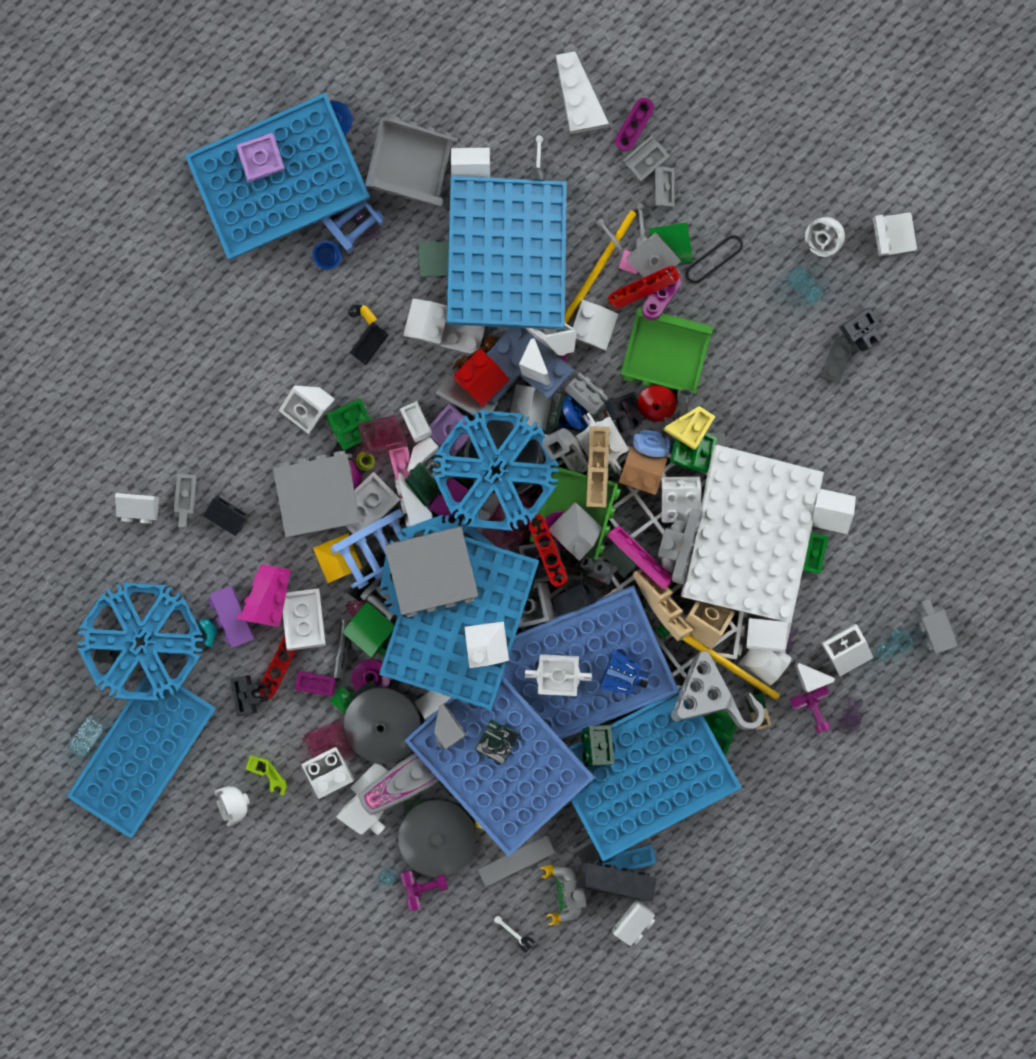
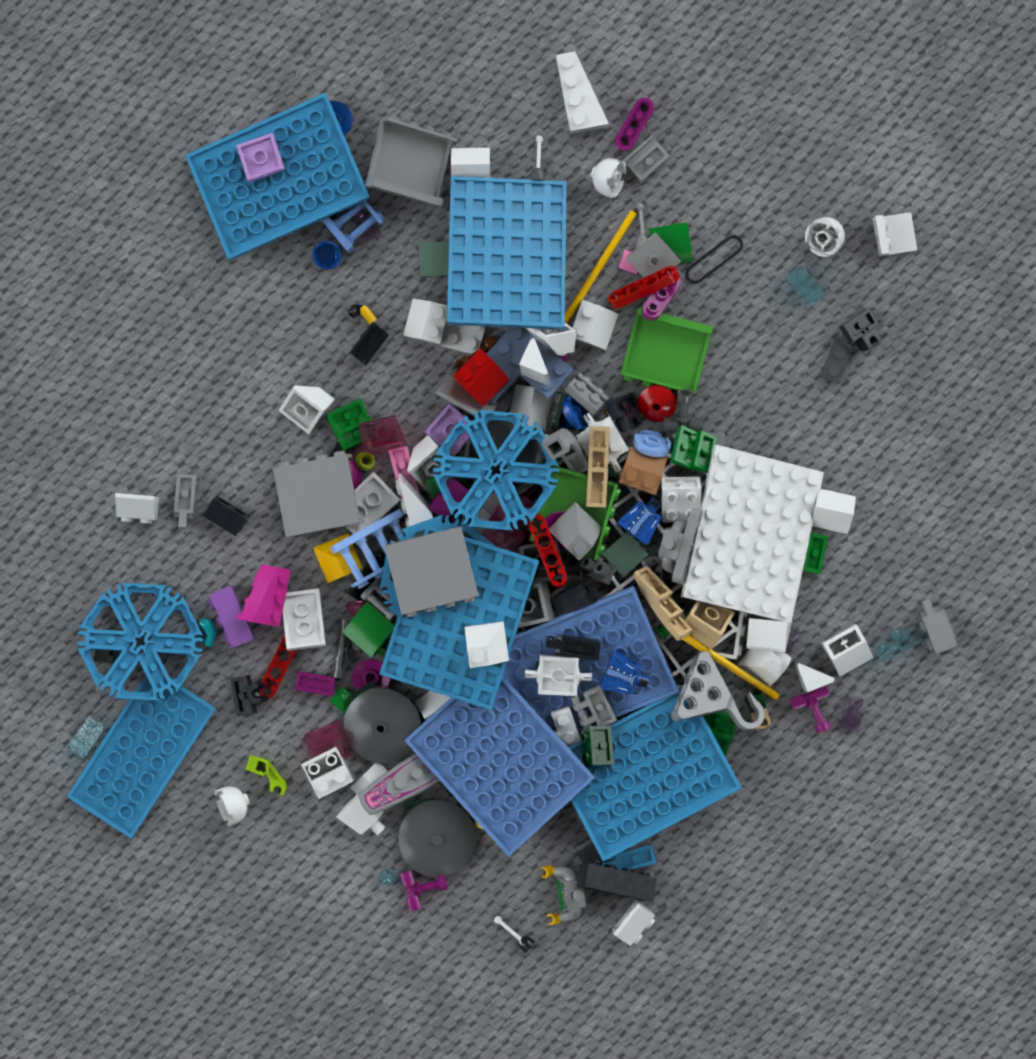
white tile [400,401,433,443] -> none
clear green piece [405,462,440,507] -> none
light grey slope [434,703,467,749] -> none
piece [475,719,520,765] -> none
light grey tile [477,835,555,887] -> none
light grey hinge [597,219,623,251] -> none
dark pink tile [607,526,673,589] -> none
light grey plate [655,167,675,207] -> none
light yellow wing [663,406,715,450] -> none
none -> black hinge [545,634,601,661]
none -> white plate [551,706,581,747]
none -> light grey plate [571,684,617,728]
none -> white cylinder [591,158,626,198]
none -> blue torso [617,497,662,545]

